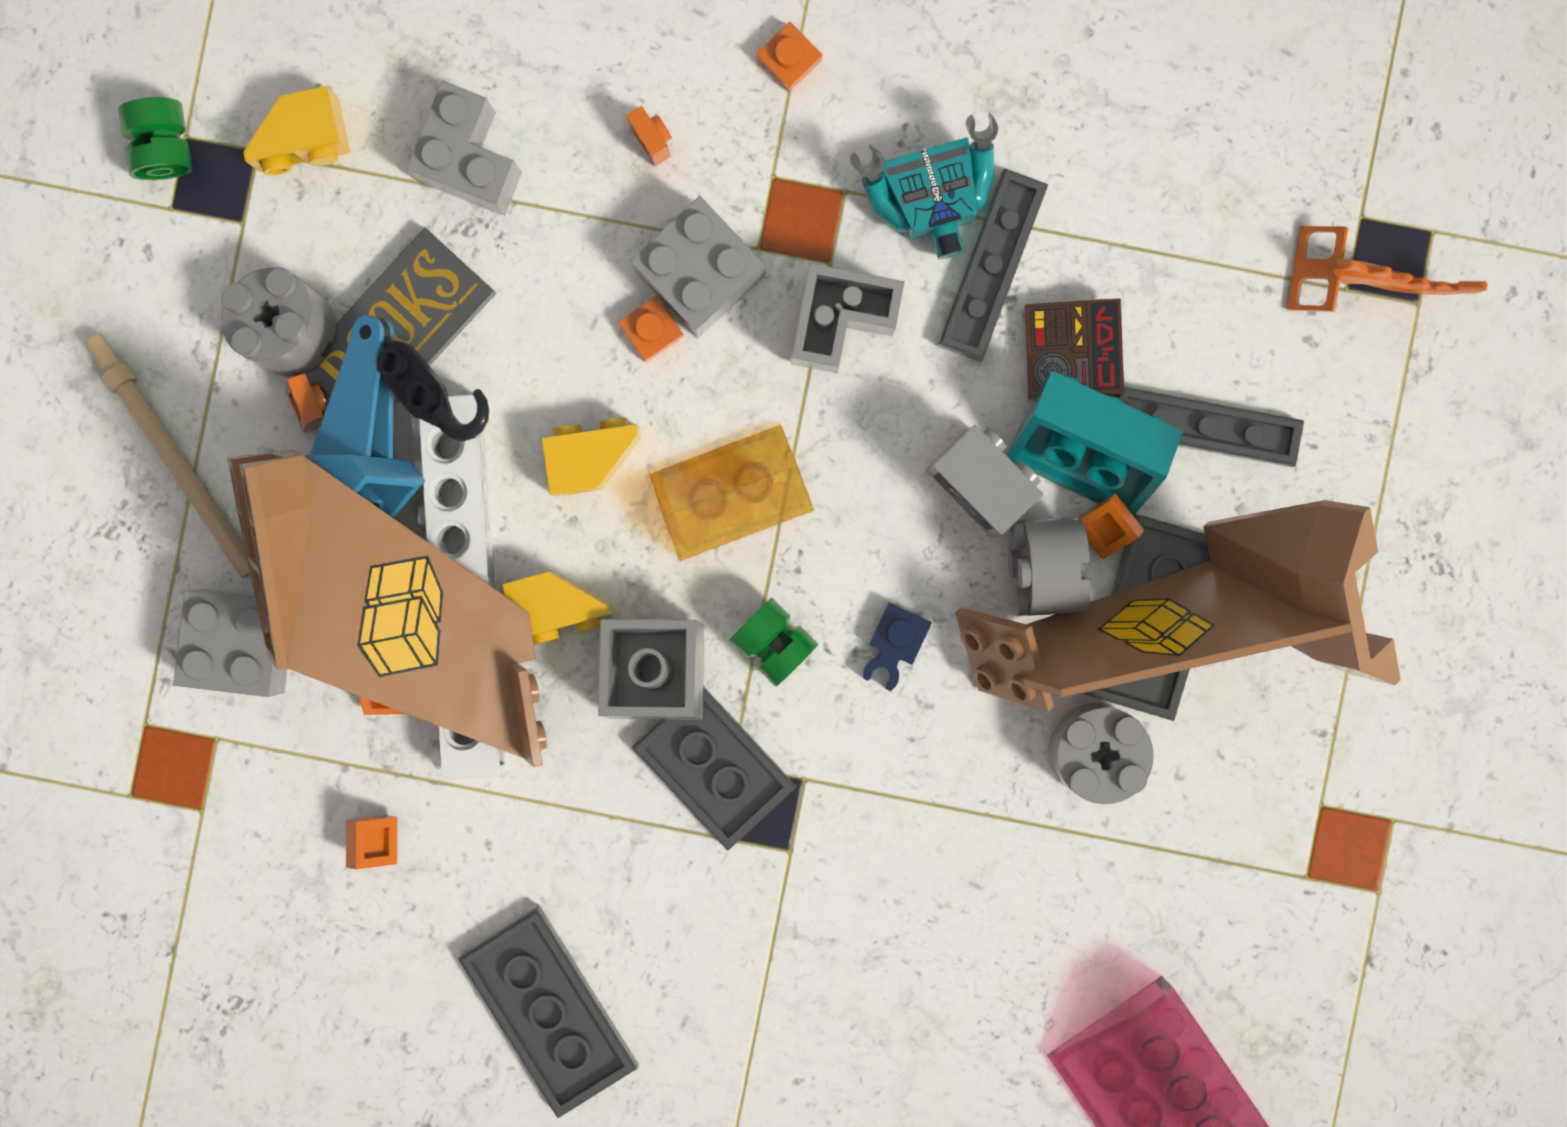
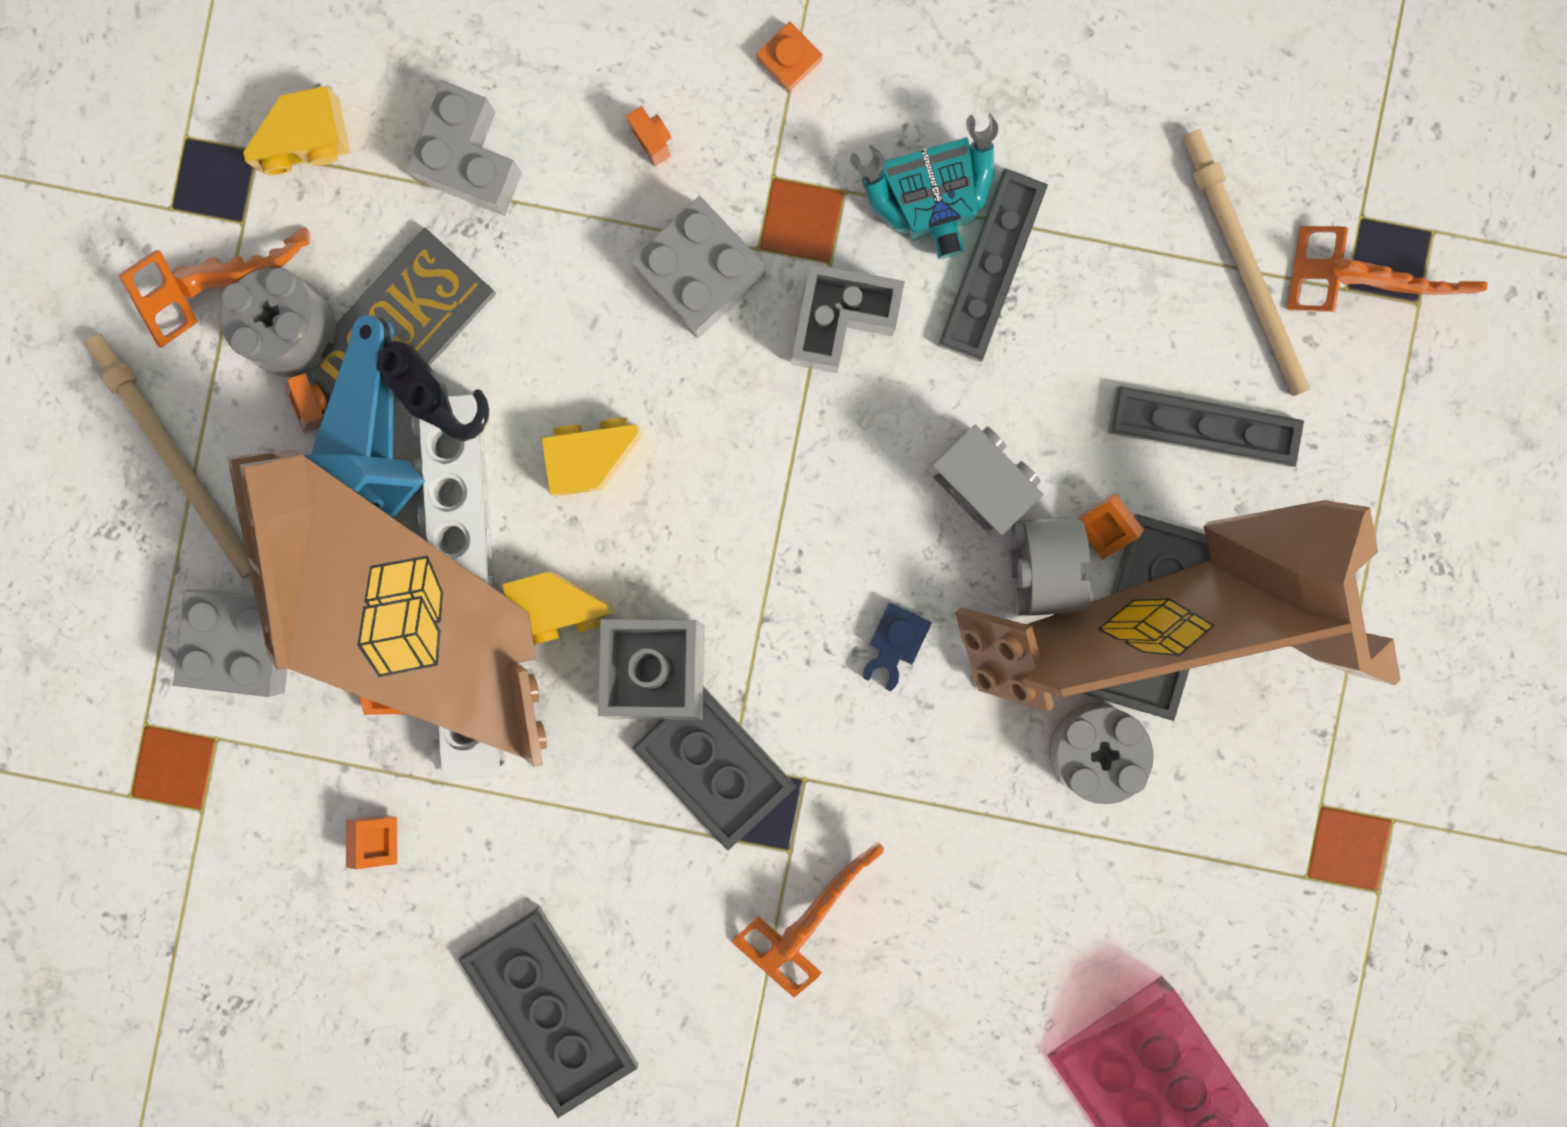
green wheel [118,97,193,181] -> none
orange plate [618,295,684,362] -> none
clear yellow slope [650,424,815,562] -> none
green wheel [729,597,819,687] -> none
teal slope [1006,370,1183,516] -> none
tile [1025,298,1125,400] -> none
none -> orange piece [118,227,310,348]
none -> orange piece [731,842,884,998]
none -> tan bar [1182,129,1310,397]

